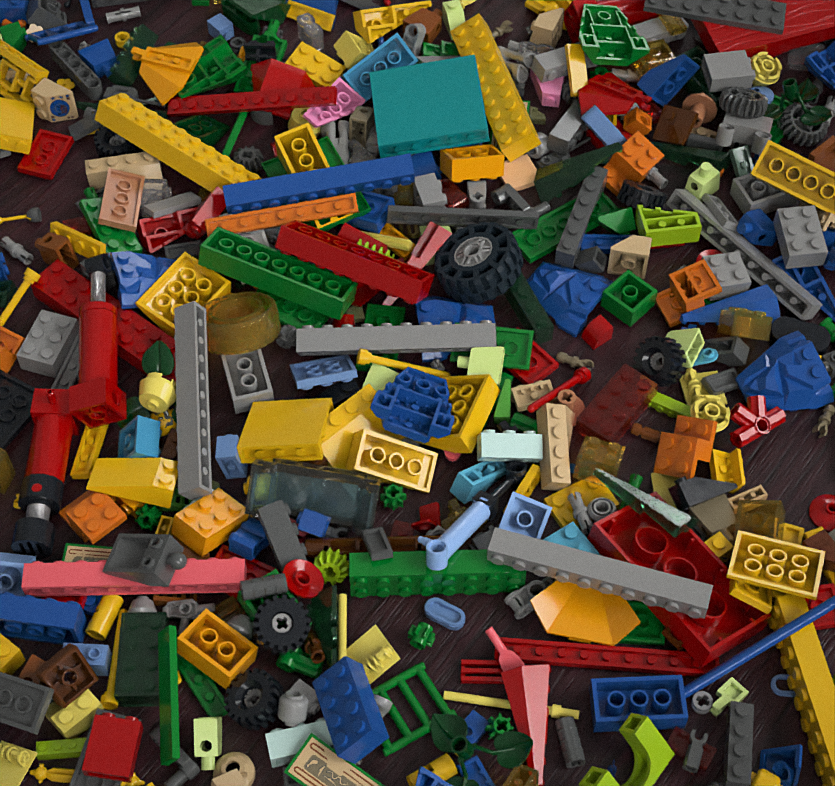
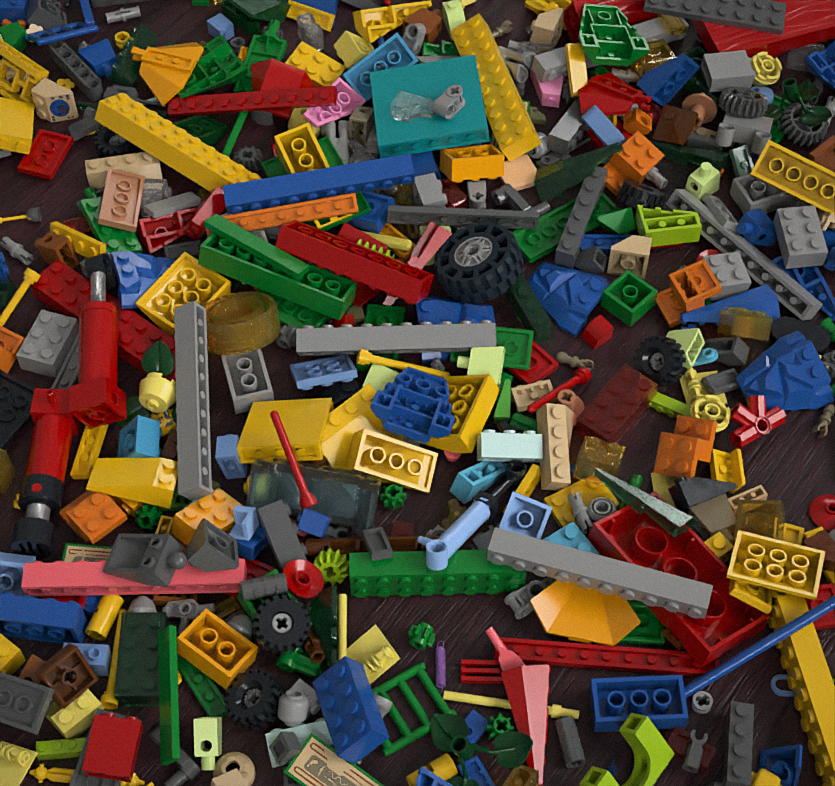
black hips [243,40,277,63] -> none
red bracket [411,502,441,534] -> none
medium blue tile [424,597,465,631] -> none
dark orange axle [631,423,661,443] -> none
yellowish green plate [710,677,749,717] -> none
none -> dark grey slope [187,518,239,572]
none -> green tile [204,214,309,279]
none -> light blue panel [229,505,259,541]
none -> dark grey slope [269,731,303,765]
none -> red piece [270,411,318,509]
none -> clear arch [390,91,434,123]
none -> light grey piece [432,85,466,120]
none -> medium lavender piece [435,640,446,694]

